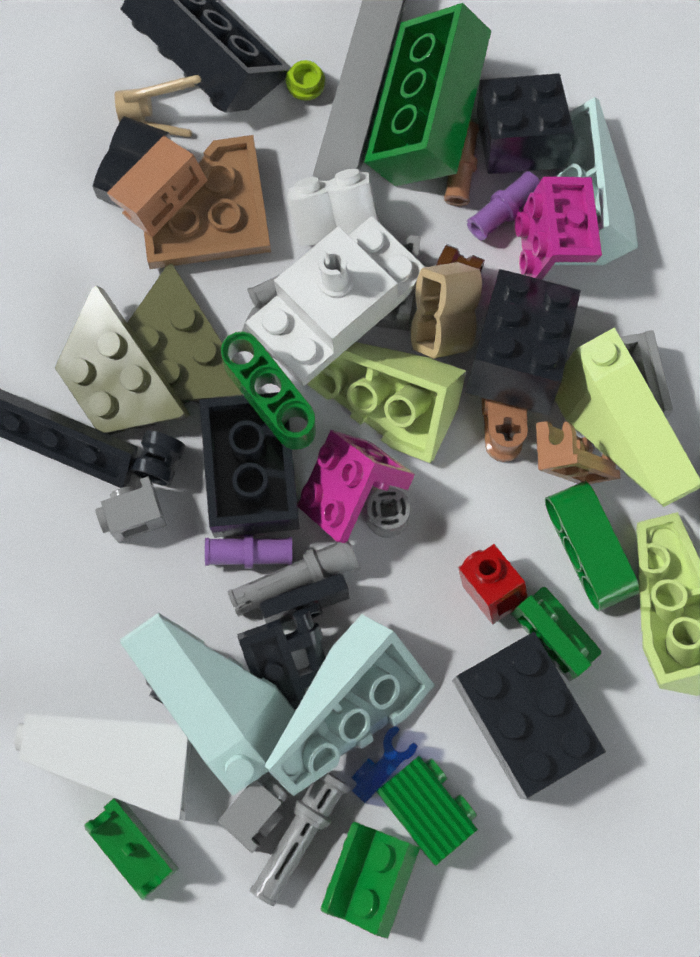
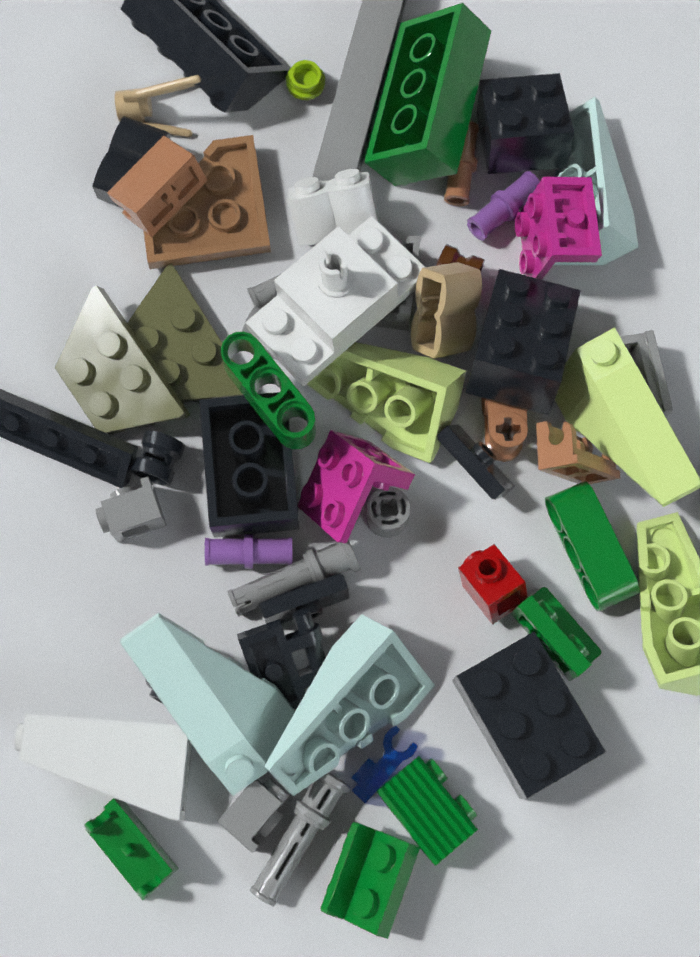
none -> black plate [437,424,515,500]

